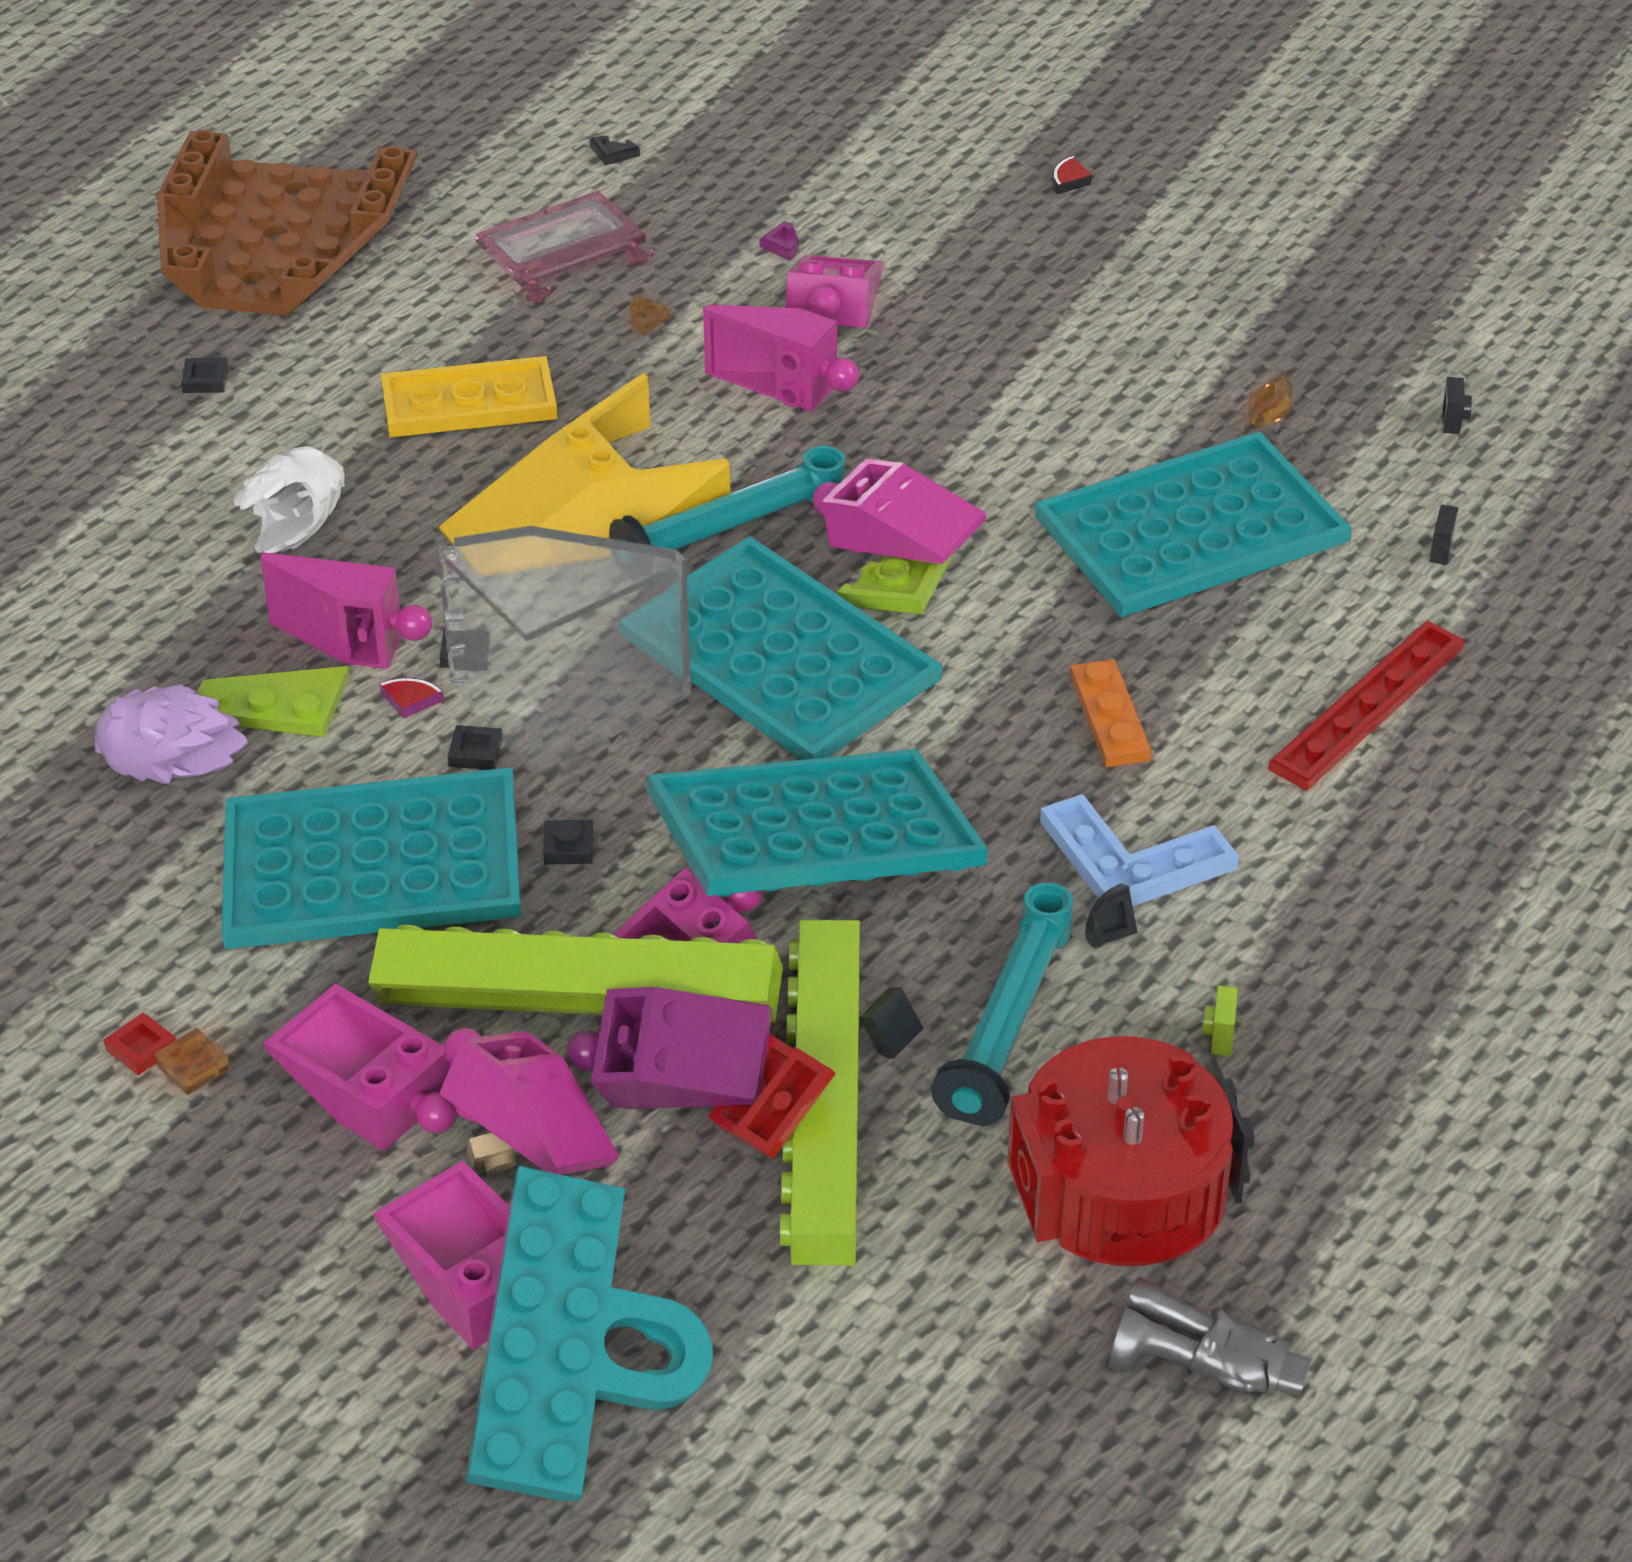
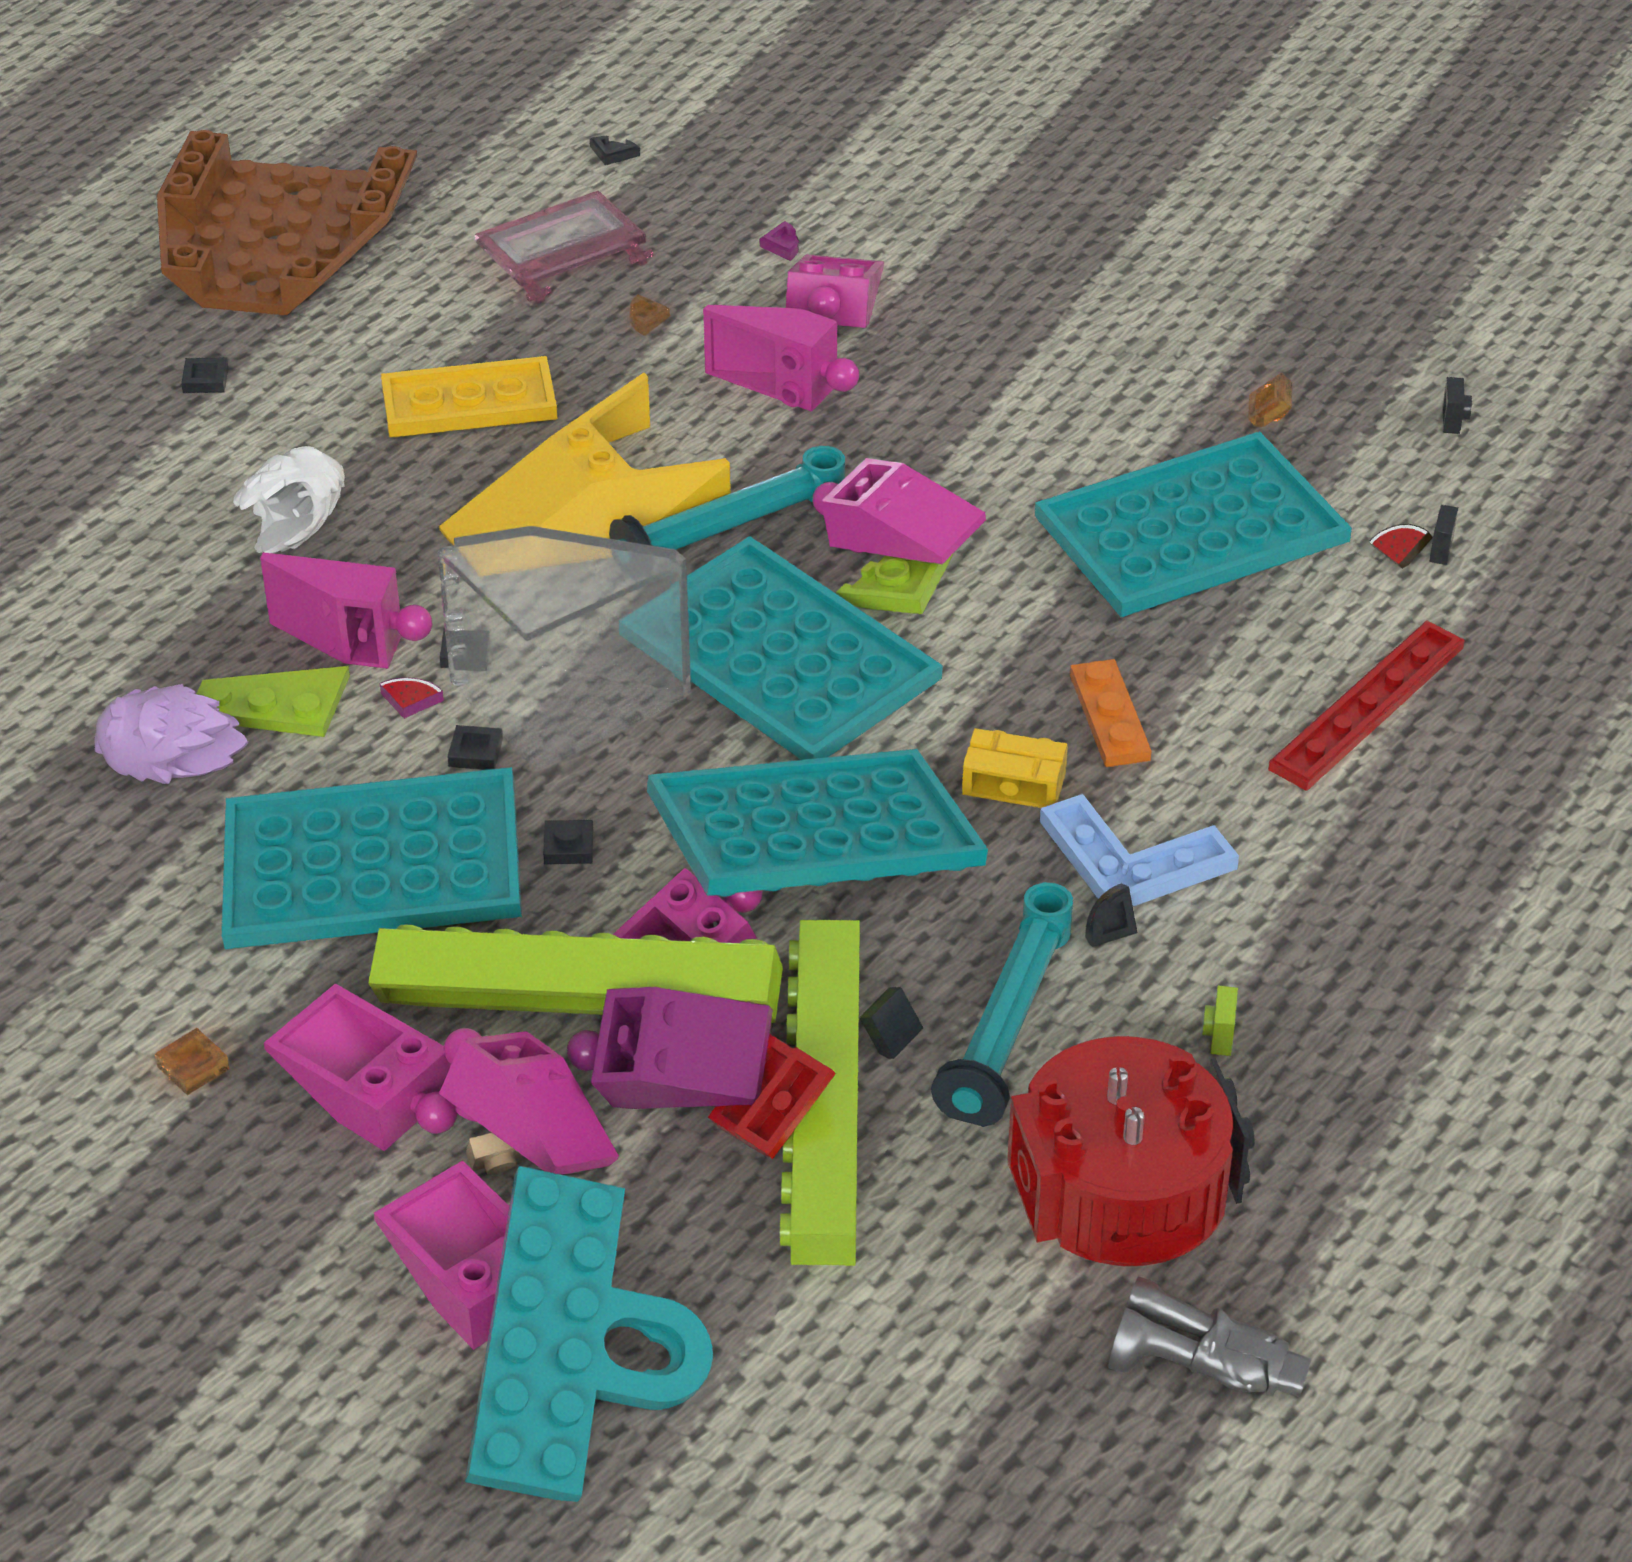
red tile [104,1012,178,1076] -> none
tile [1053,156,1092,195] -> none
none -> yellow brick [962,728,1068,808]
none -> tile [1369,524,1433,569]

